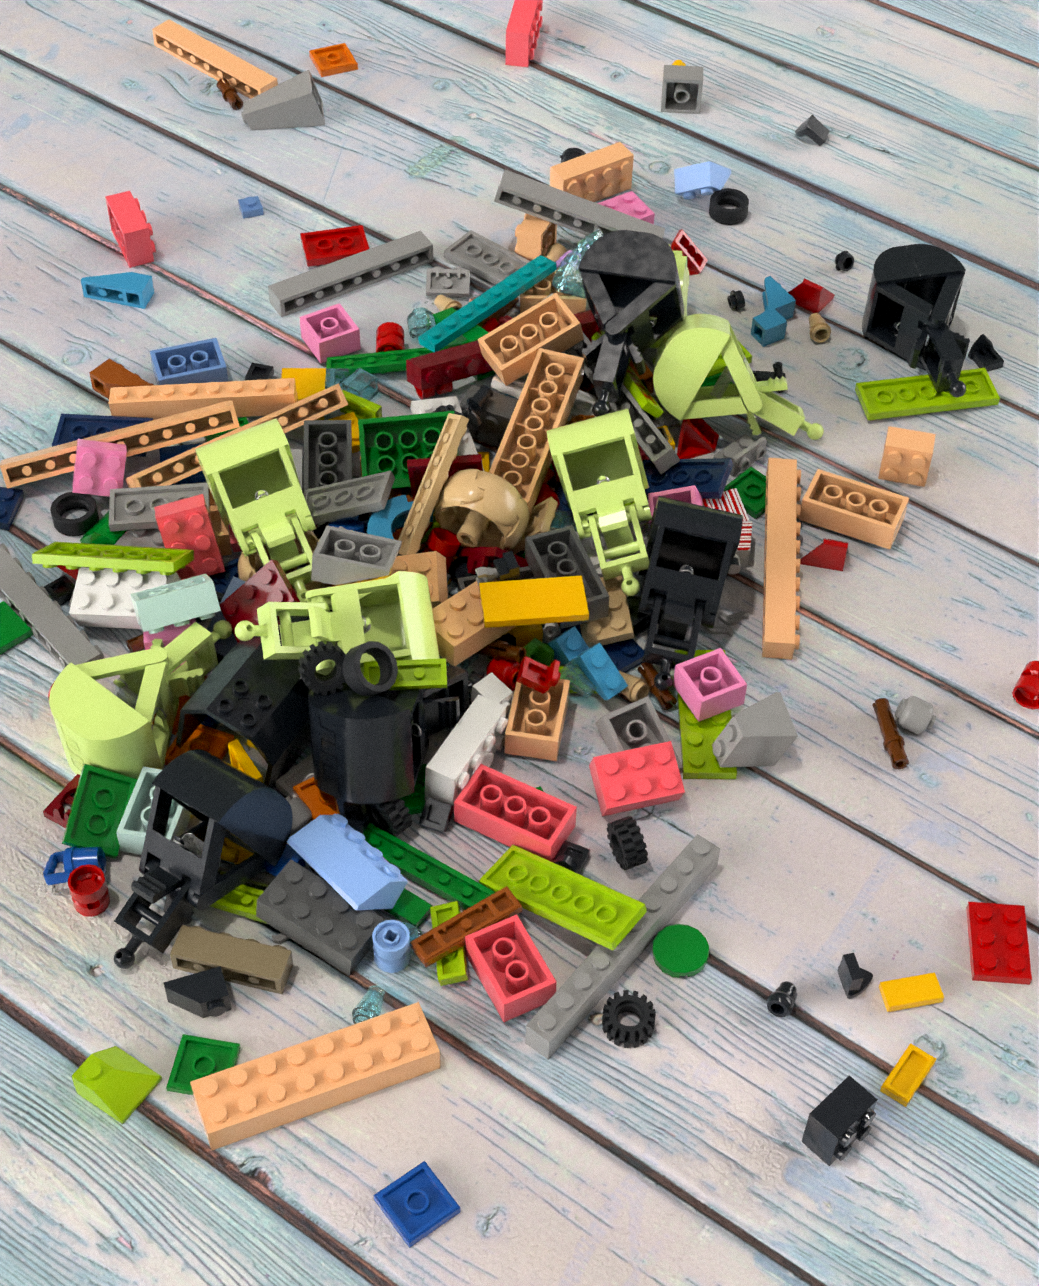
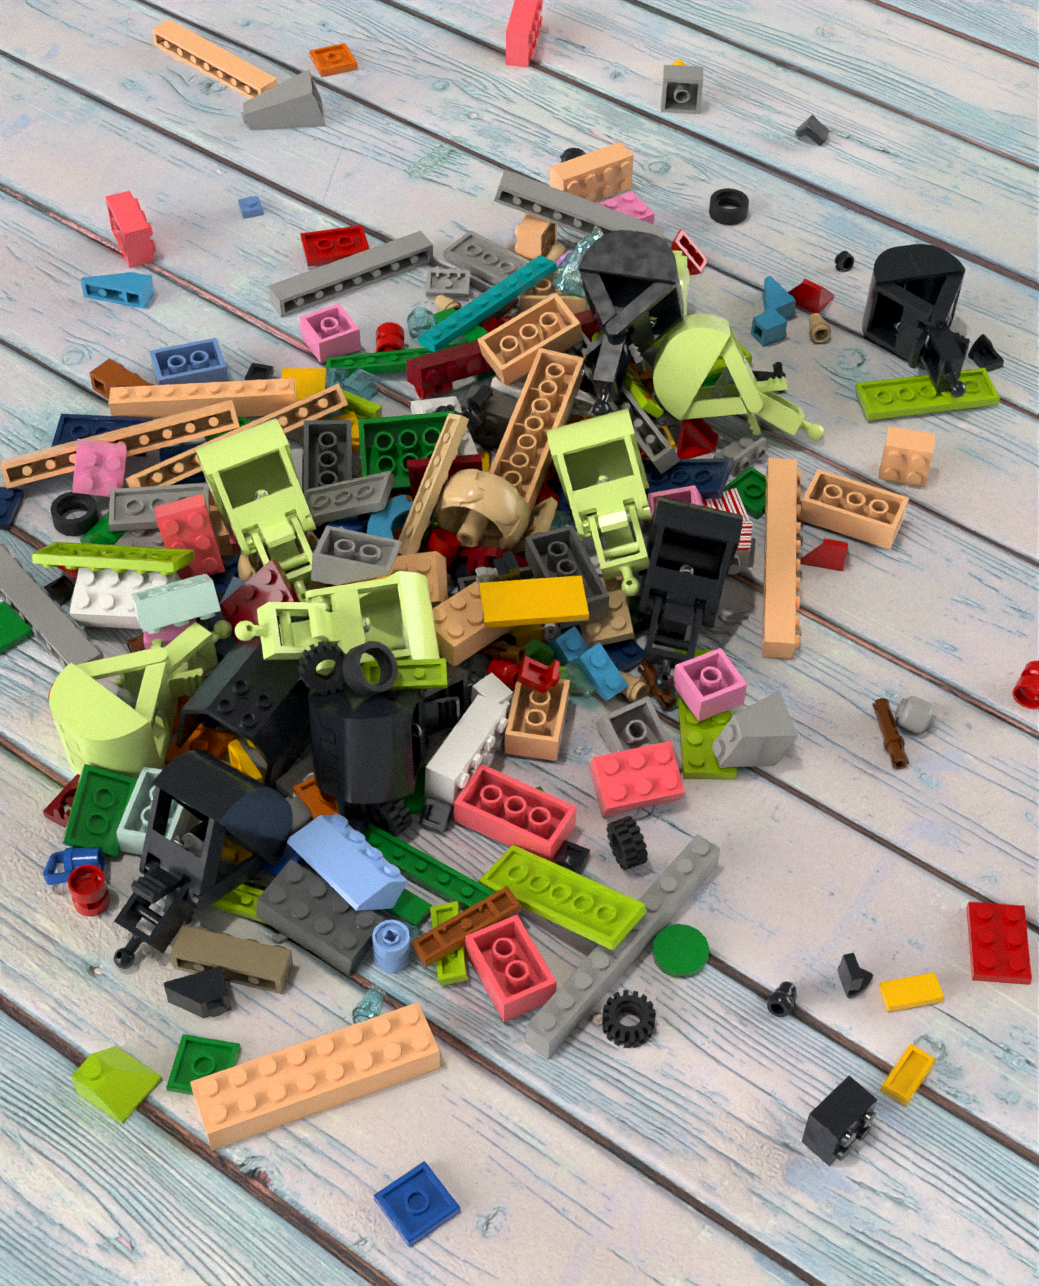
reddish brown pin [216,78,243,110] -> none
light blue slope [674,161,731,199] -> none
black plate [727,290,745,311] -> none

